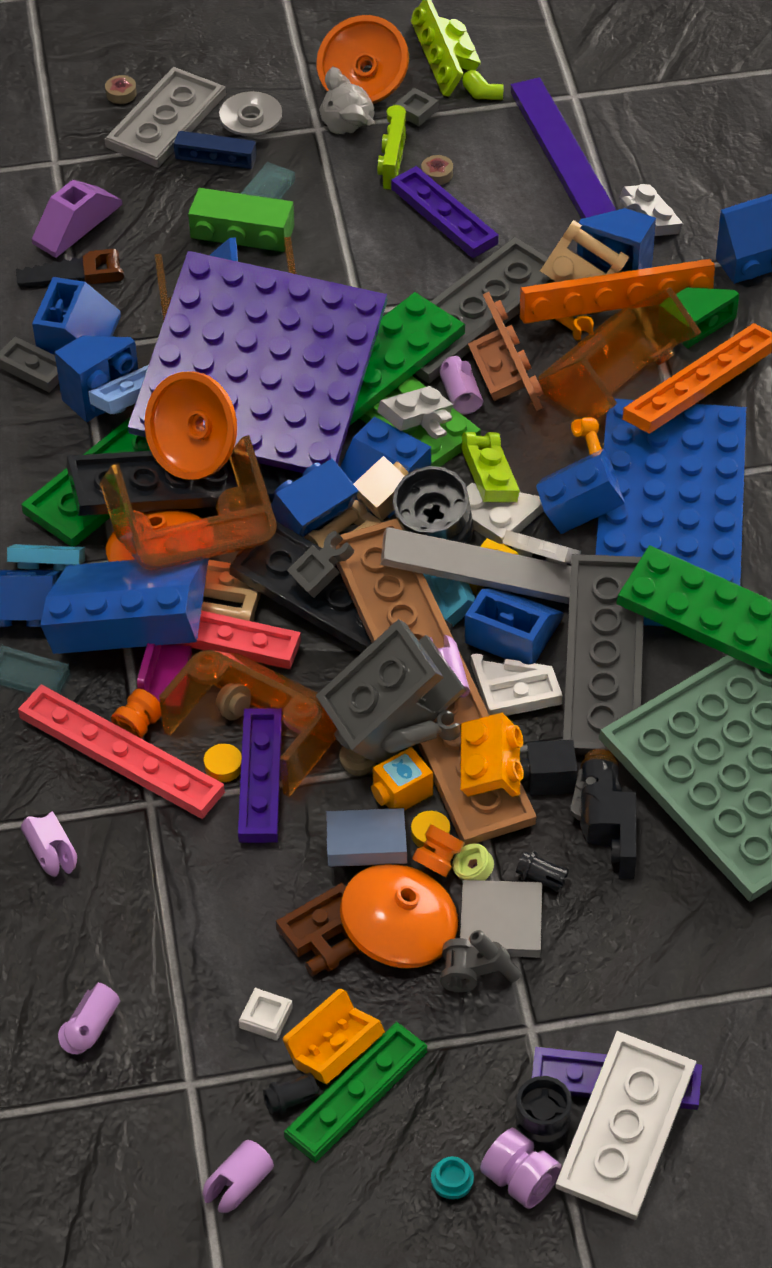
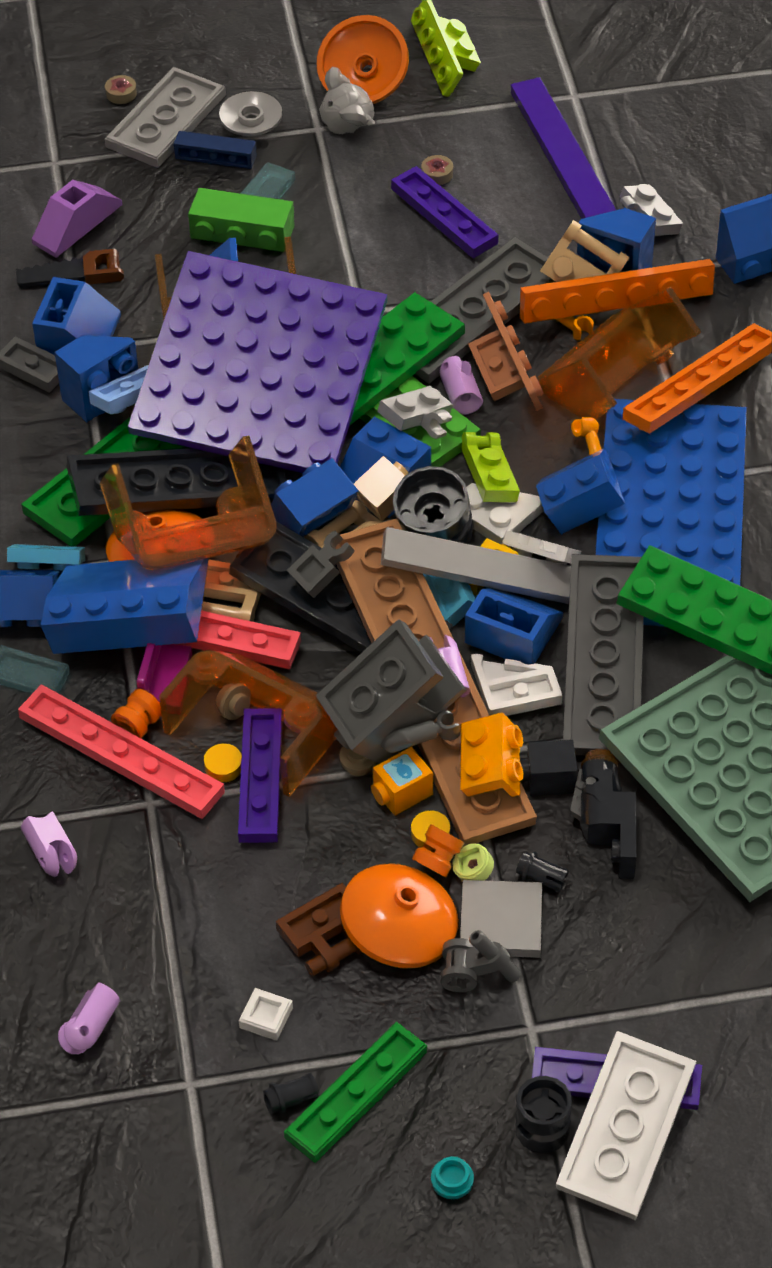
orange dish [144,371,237,480] -> none
lavender piece [203,1140,274,1213] -> none
light orange bracket [283,989,385,1085] -> none
sand blue tile [326,808,407,867] -> none
lime plate [377,105,406,189] -> none
dark grey plate [394,88,439,126] -> none
lime arm [462,70,504,100] -> none
lavender wheel [480,1127,562,1209] -> none
green slope [660,287,739,349] -> none

